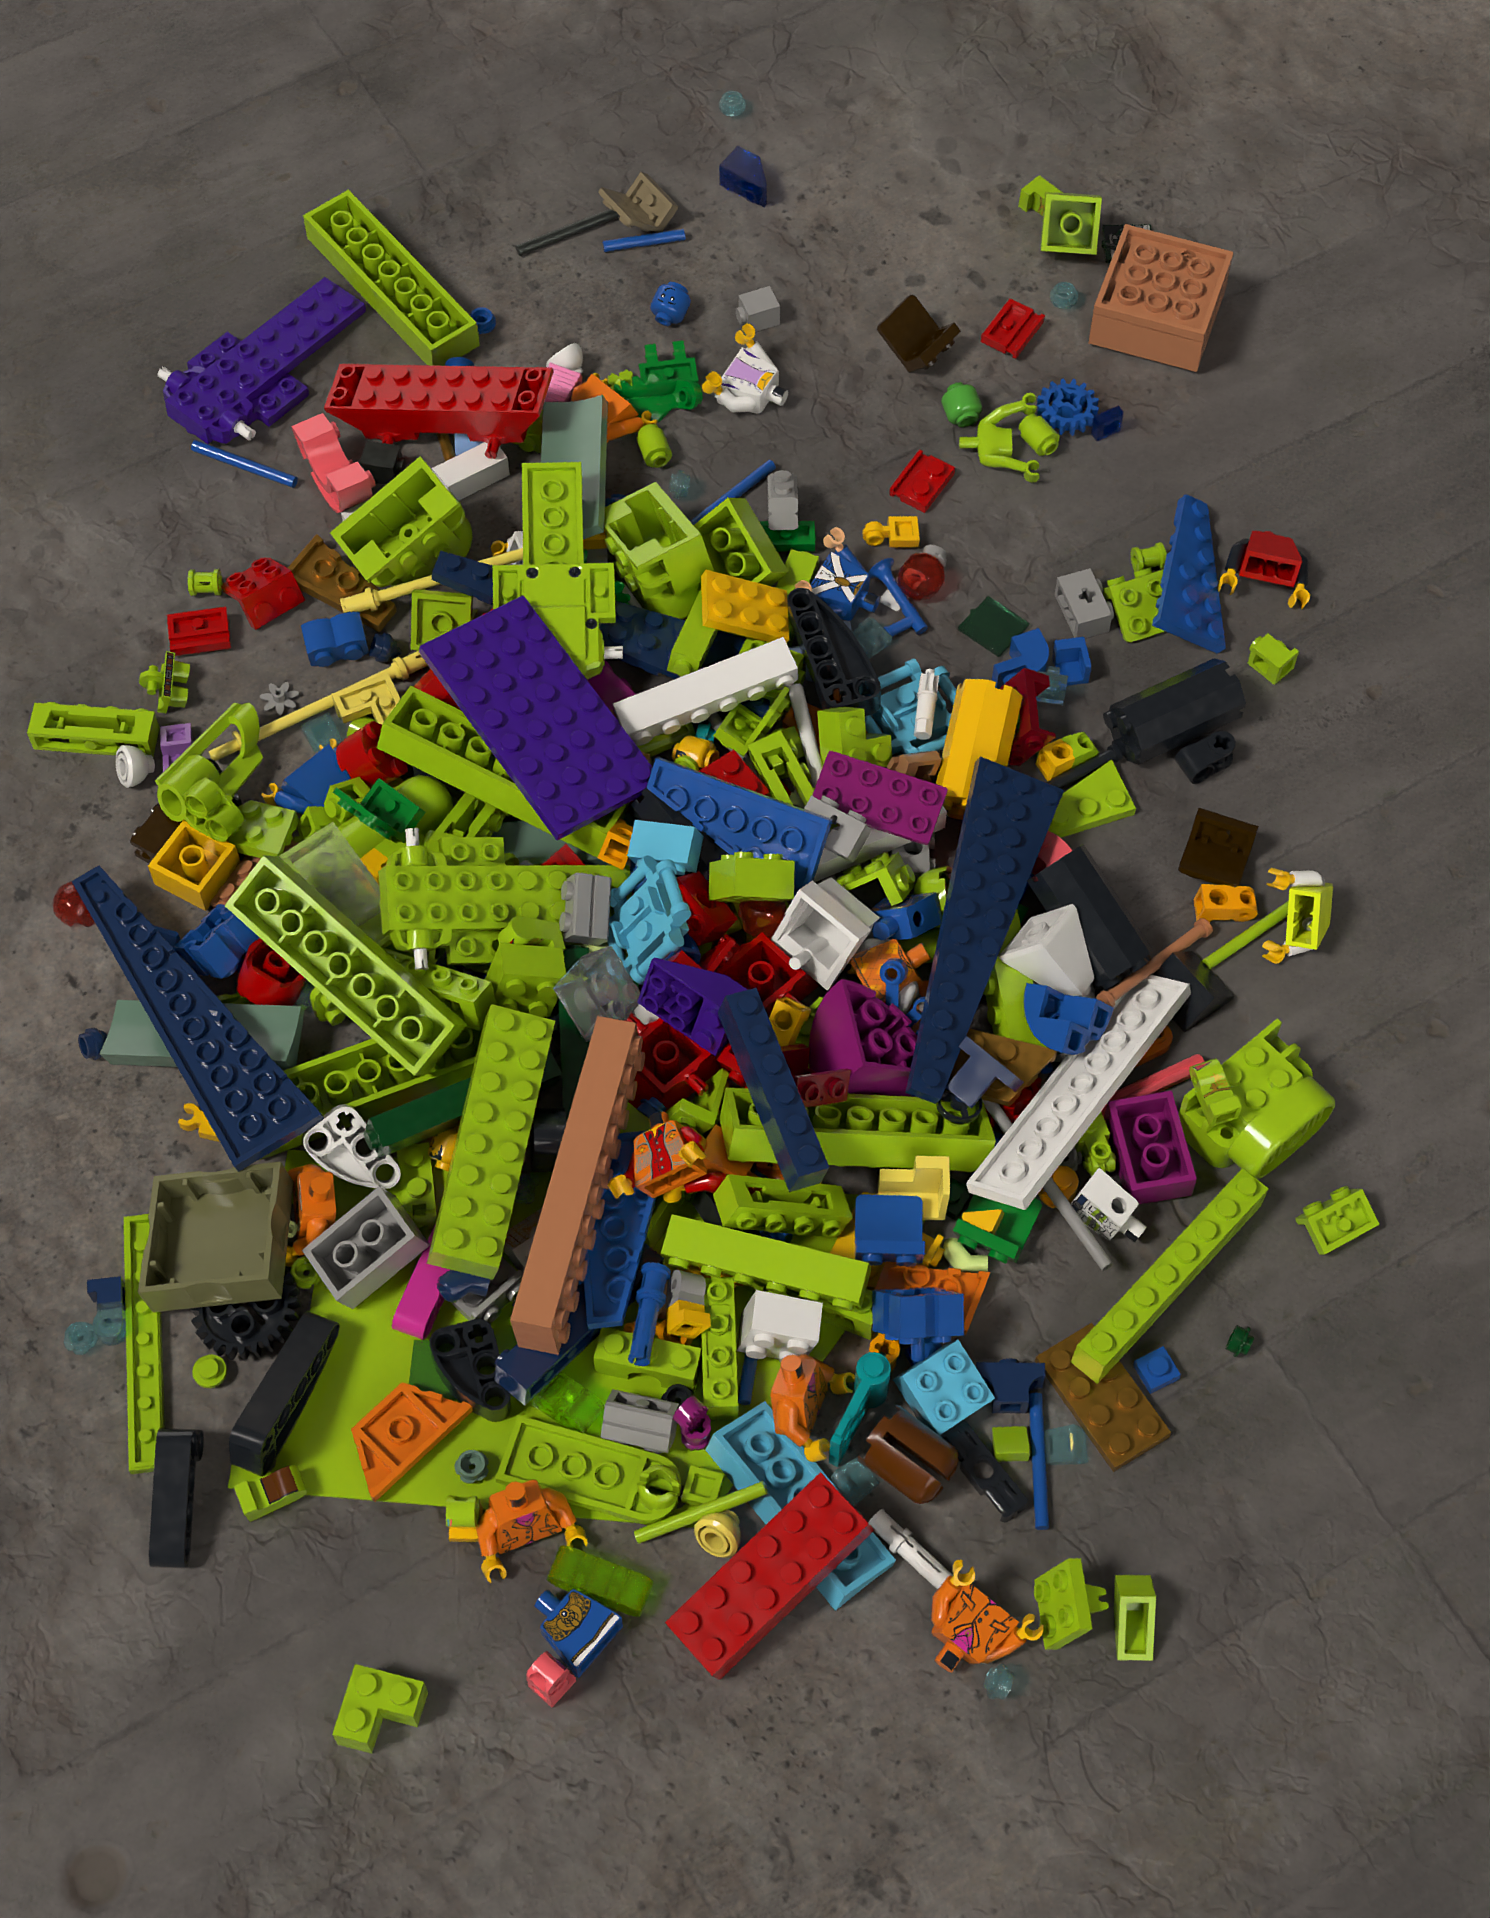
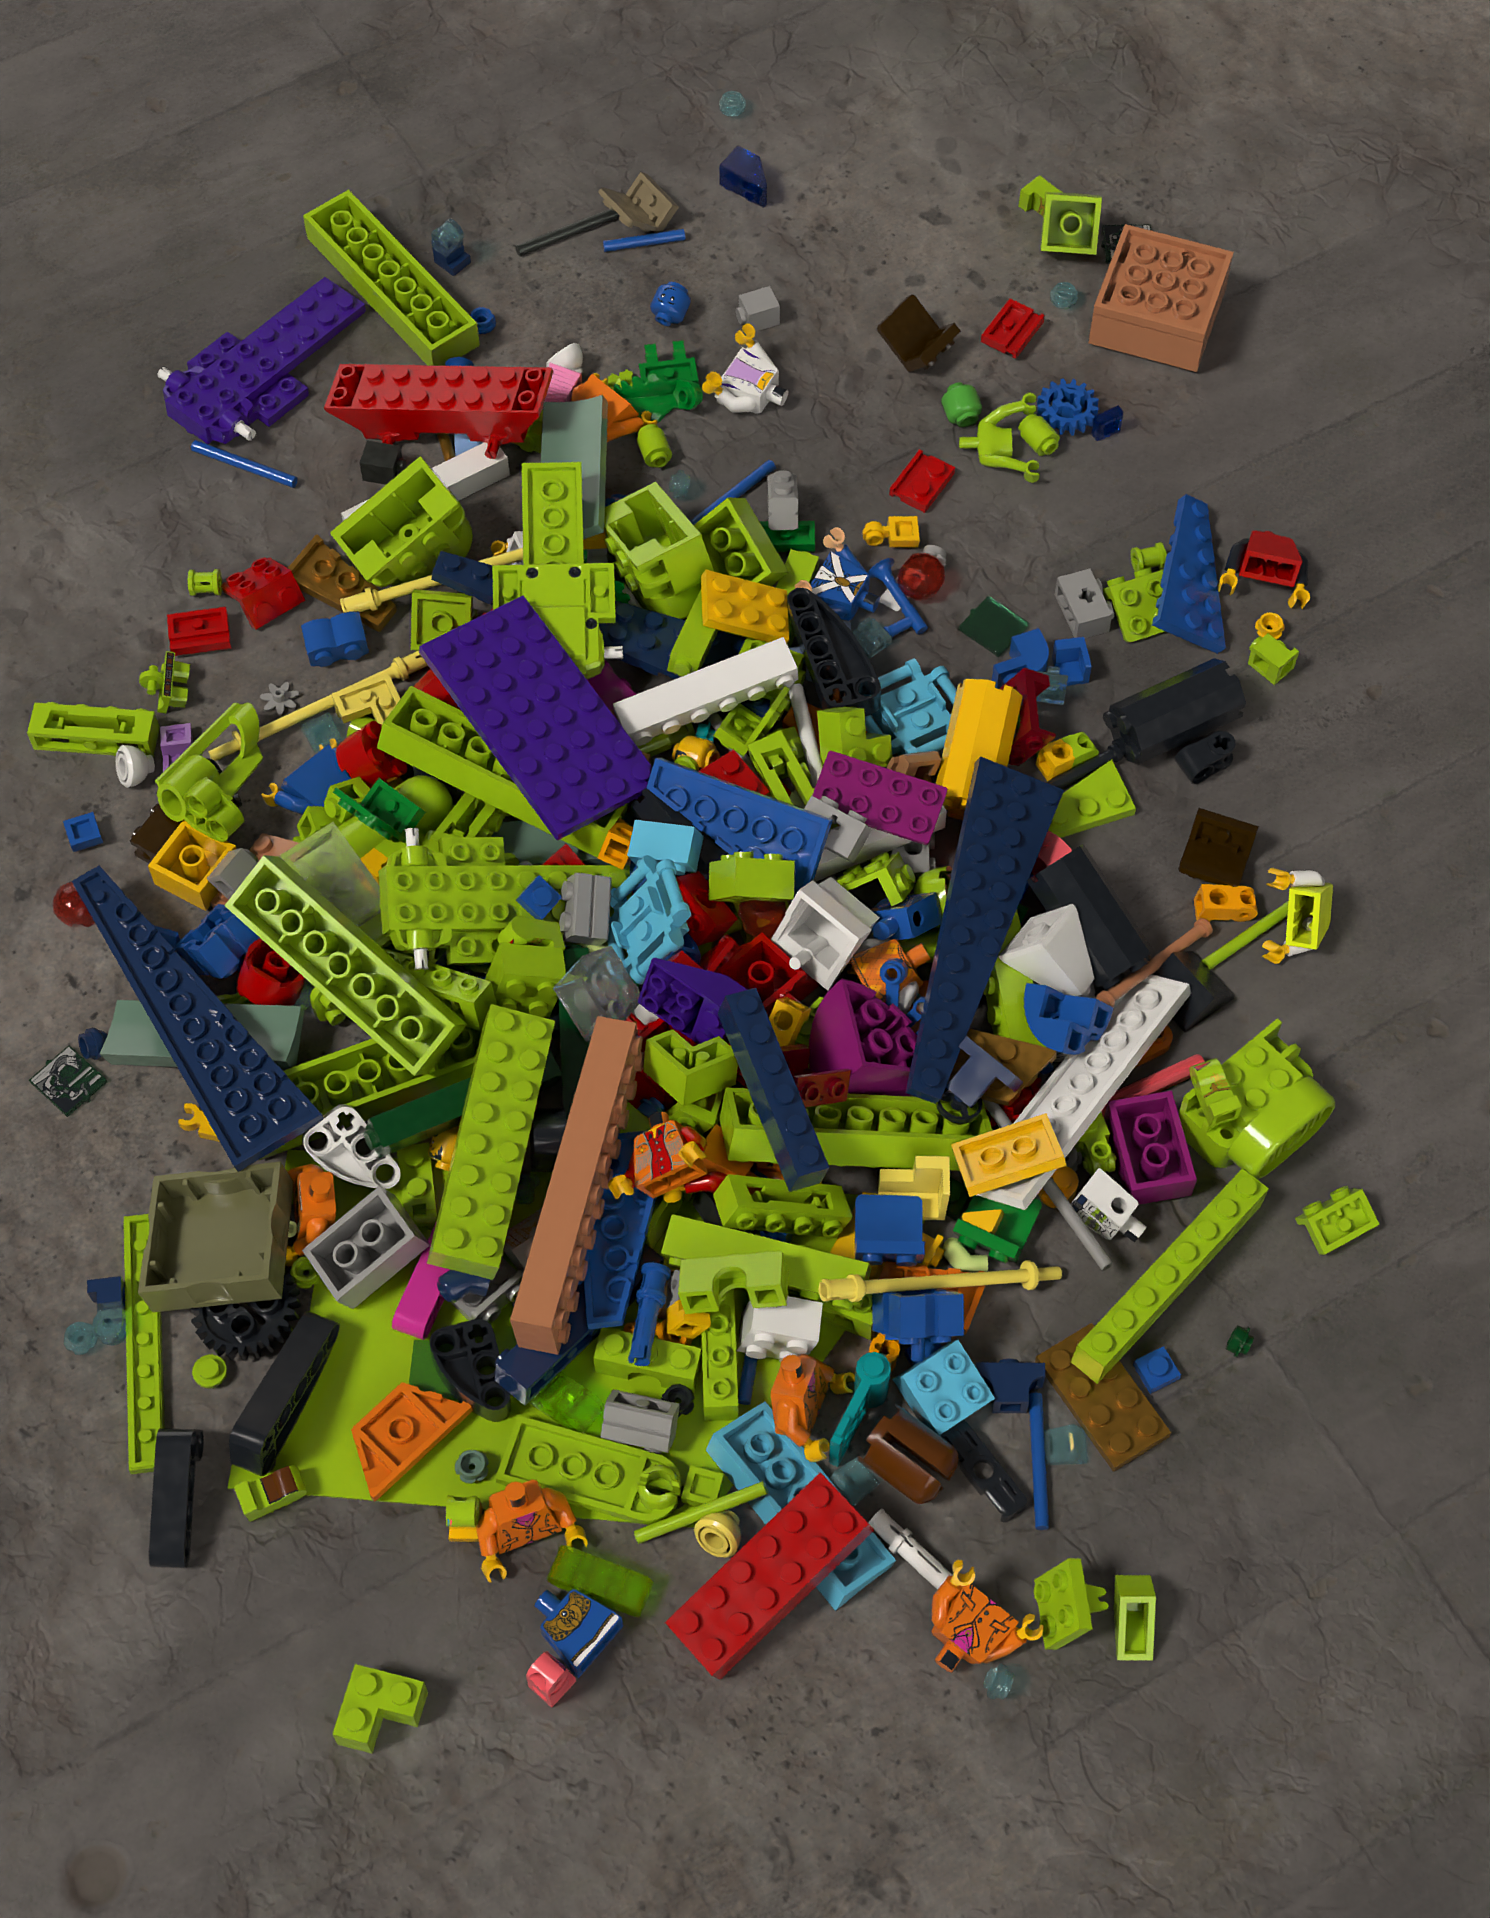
lime wing [226,800,299,861] -> none
coral brick [291,413,376,513] -> none
dark blue plate [369,633,402,663] -> none
magenta connector [673,1396,711,1451] -> none
white piece [914,669,939,740] -> none
lime slope [992,1426,1030,1462] -> none
none -> piece [29,1046,107,1117]
none -> blue plate [63,812,103,852]
none -> light grey brick [207,848,258,900]
none -> leg [431,218,471,276]
none -> blue plate [516,875,562,920]
none -> lime brick [643,1029,738,1107]
none -> lime arch [678,1251,789,1314]
none -> light yellow bar [818,1260,1062,1302]
none -> yellow plate [951,1113,1066,1197]
none -> yellow plate [1255,612,1285,640]

